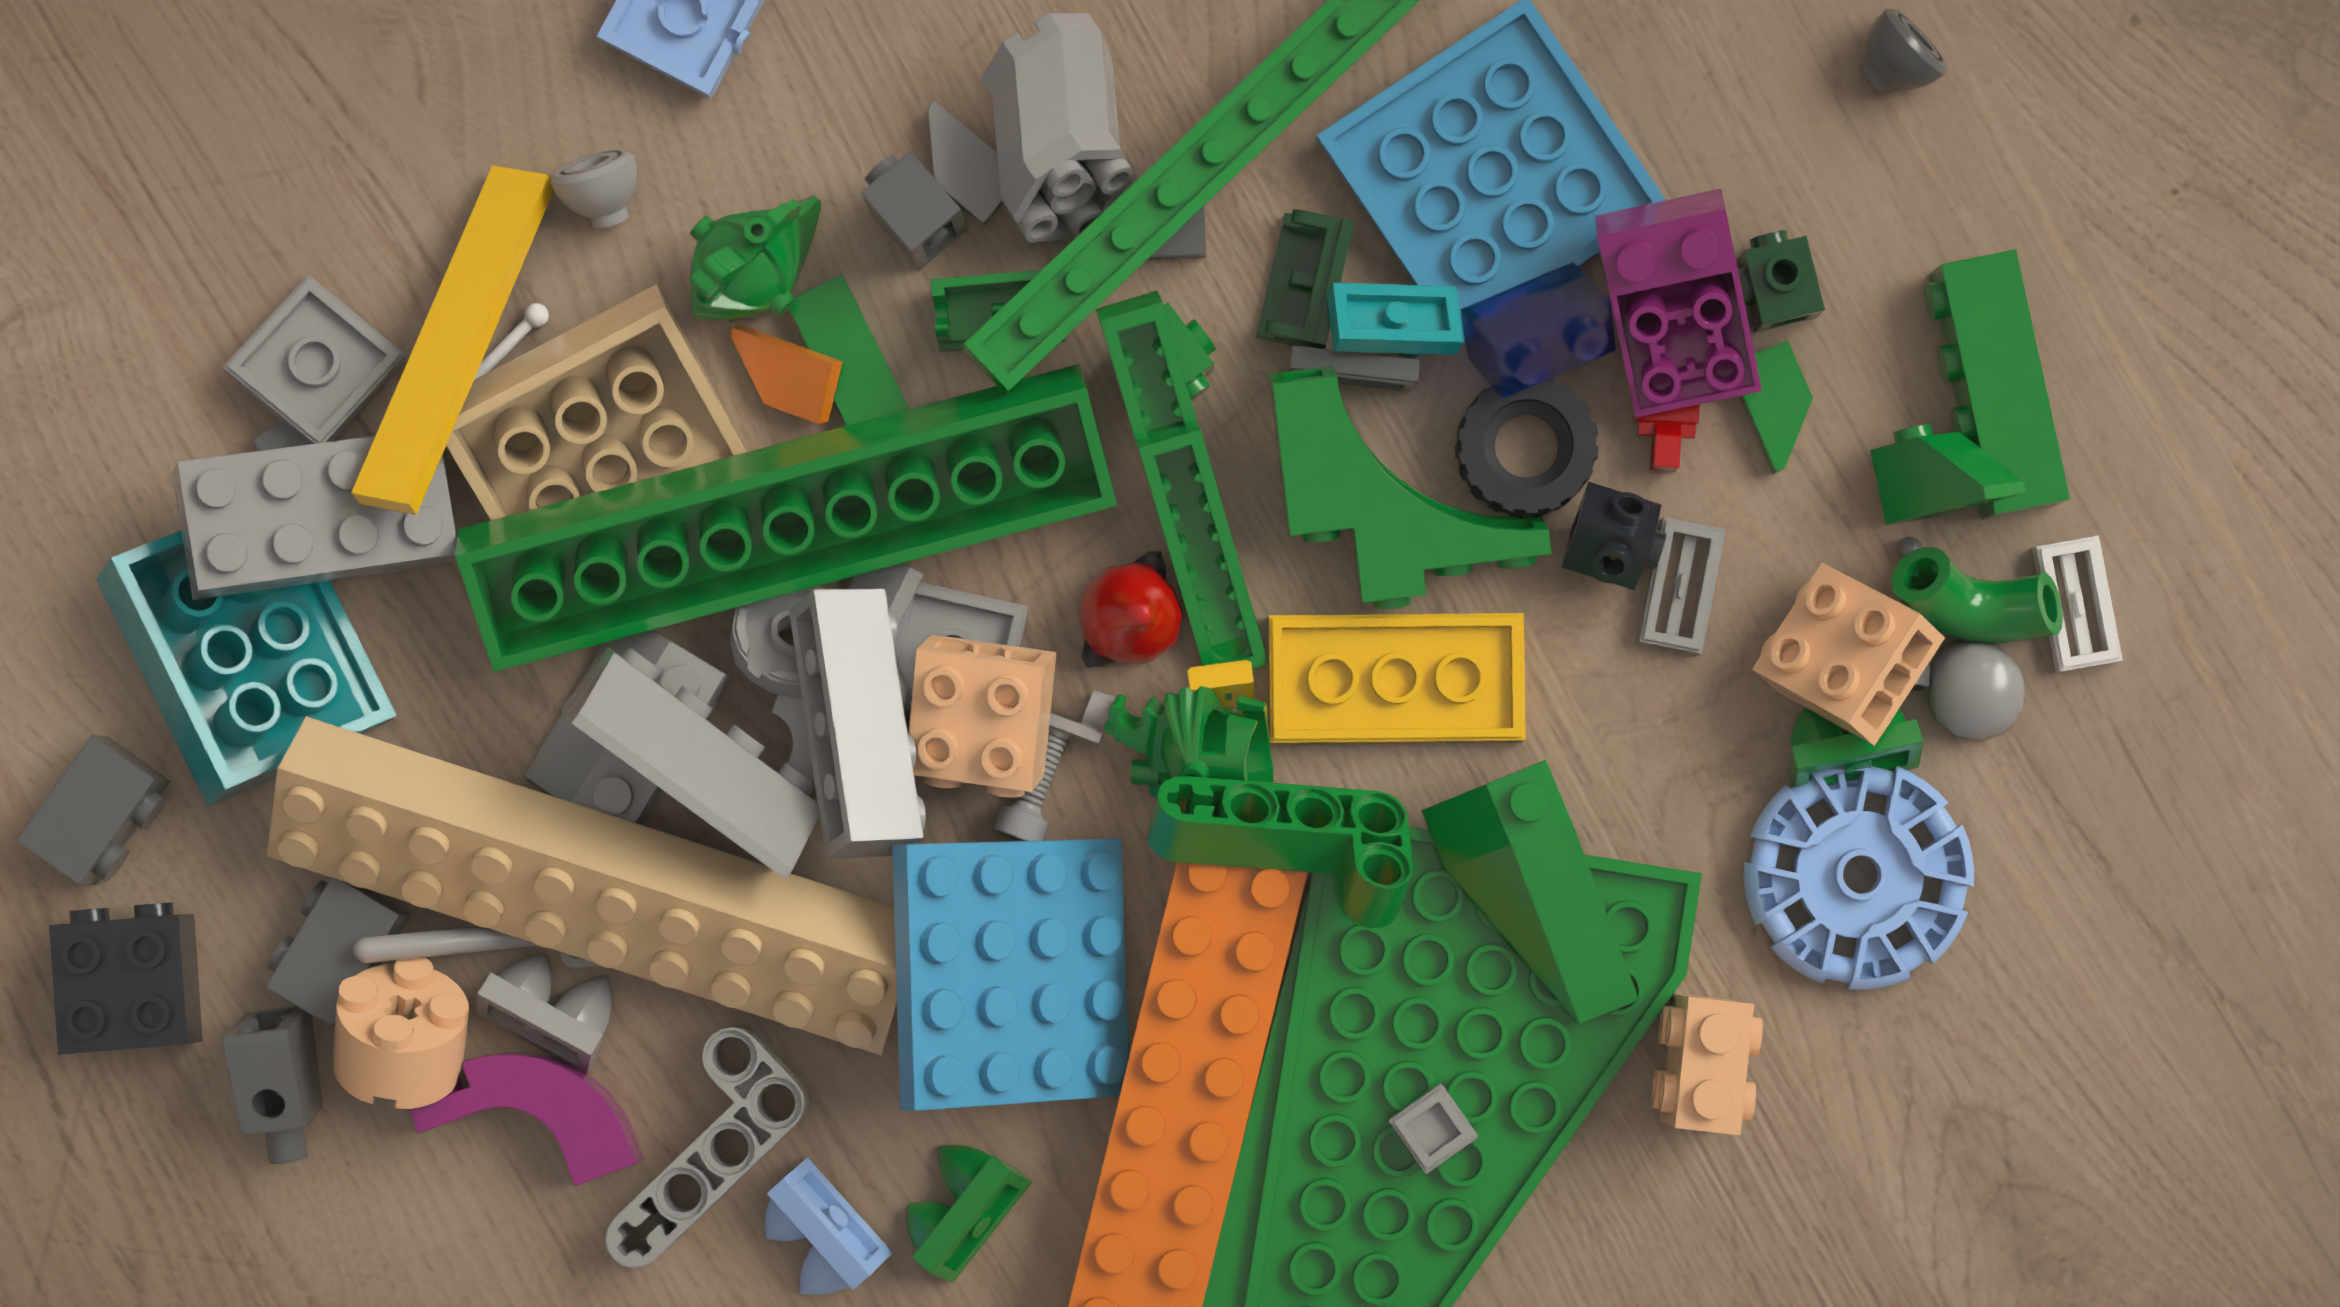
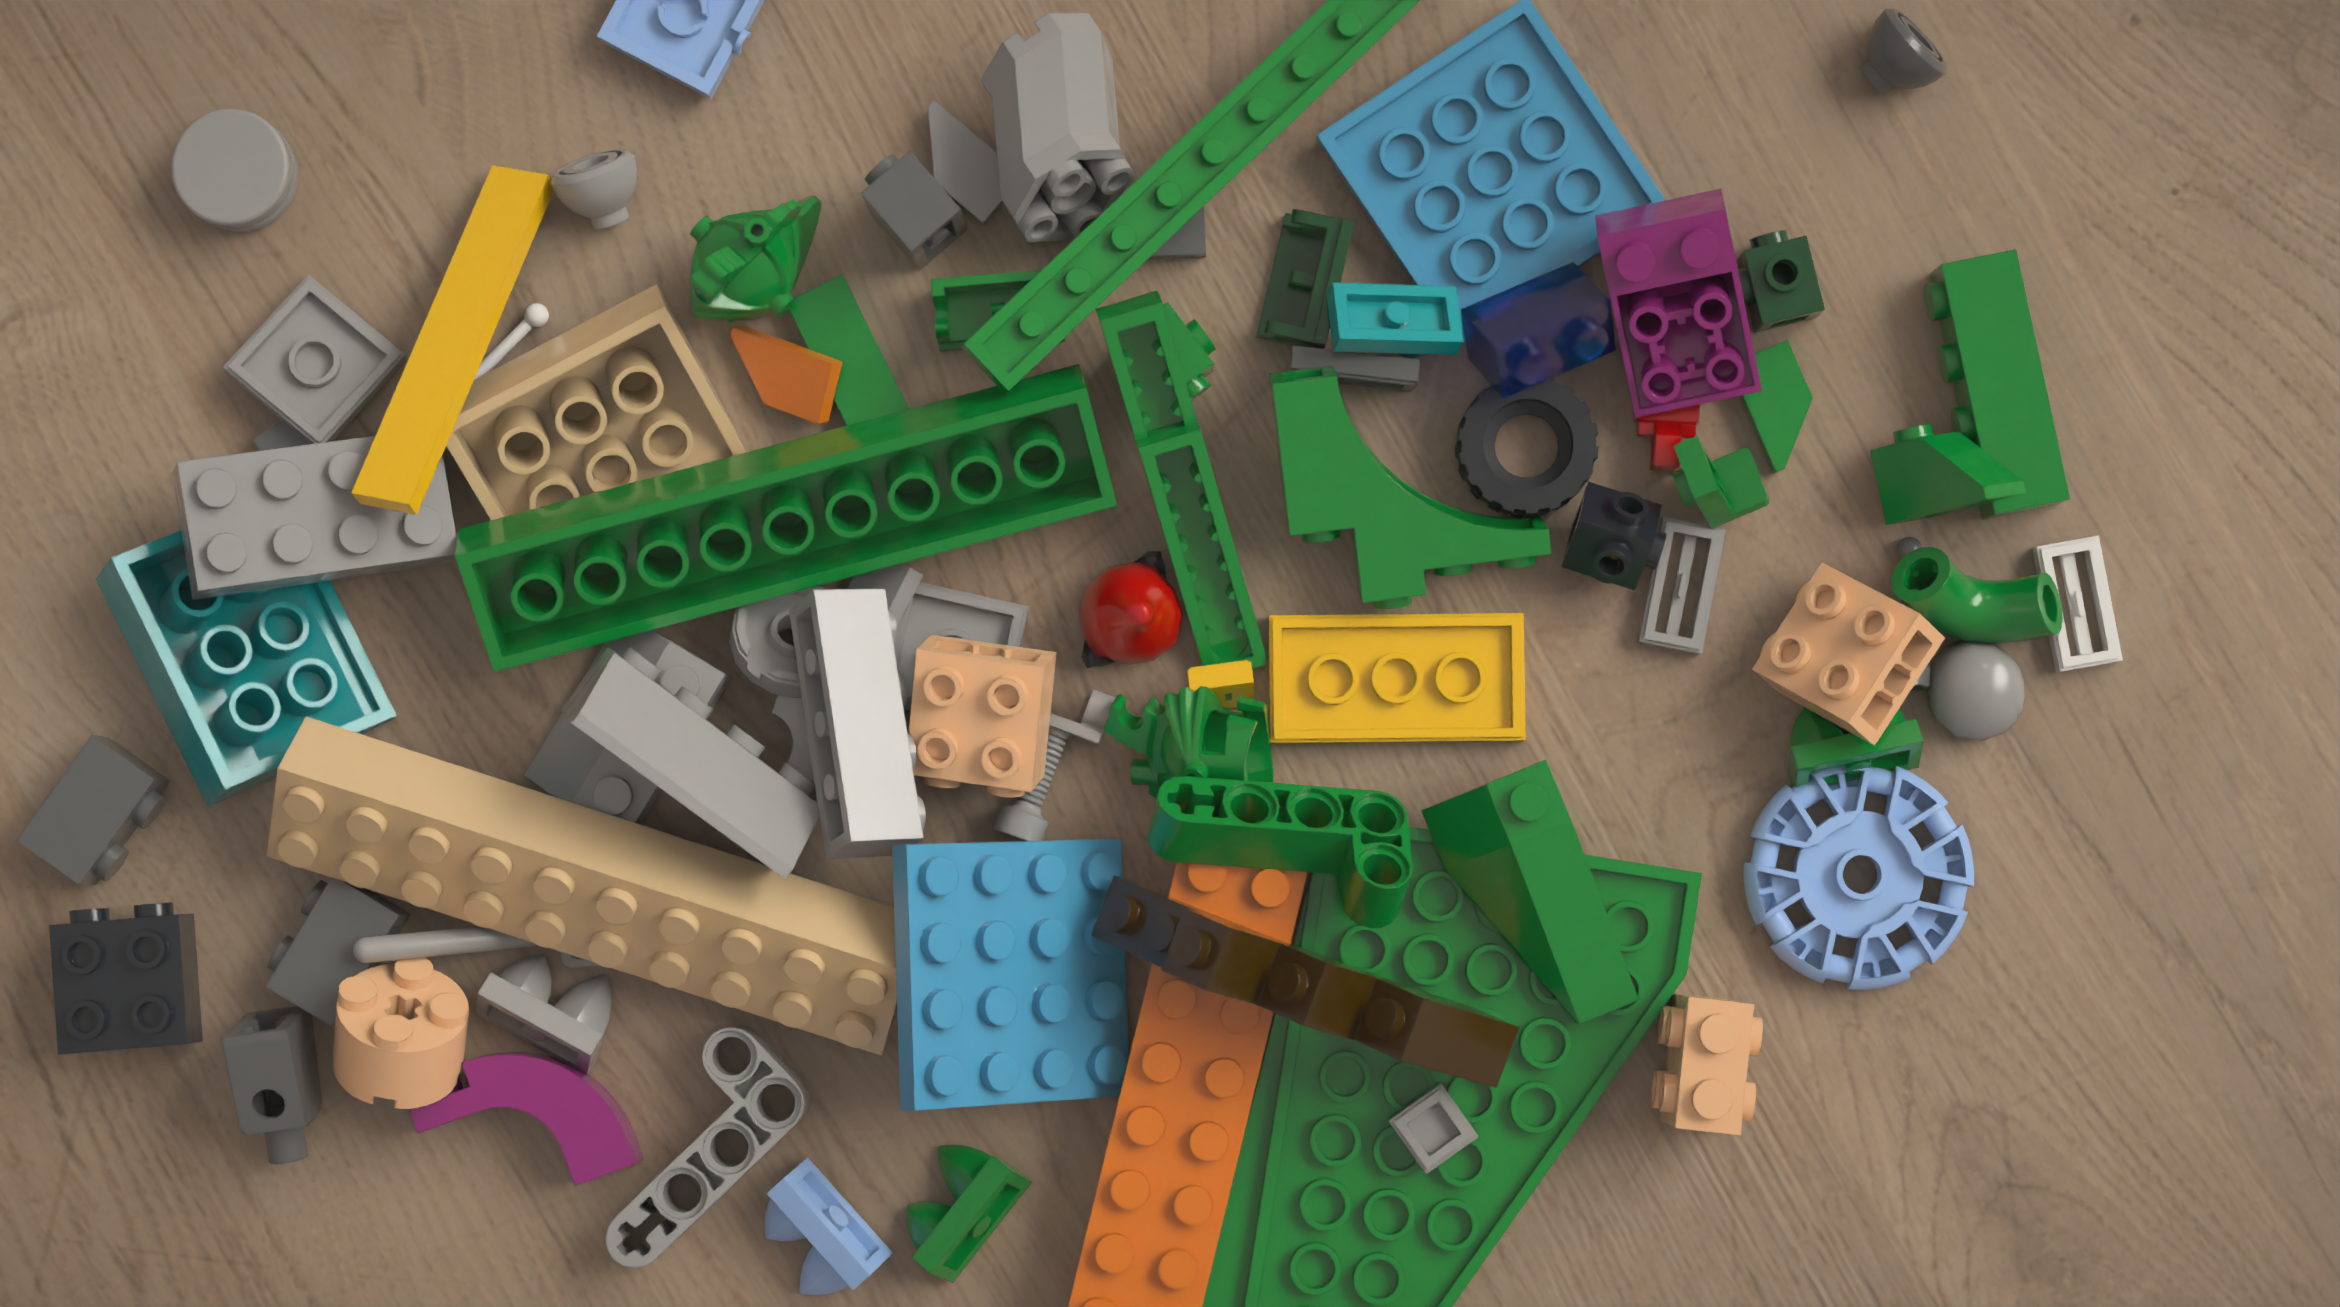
none -> light grey head [171,109,299,233]
none -> dark brown arch [1091,875,1519,1088]
none -> green bracket [1672,436,1770,529]

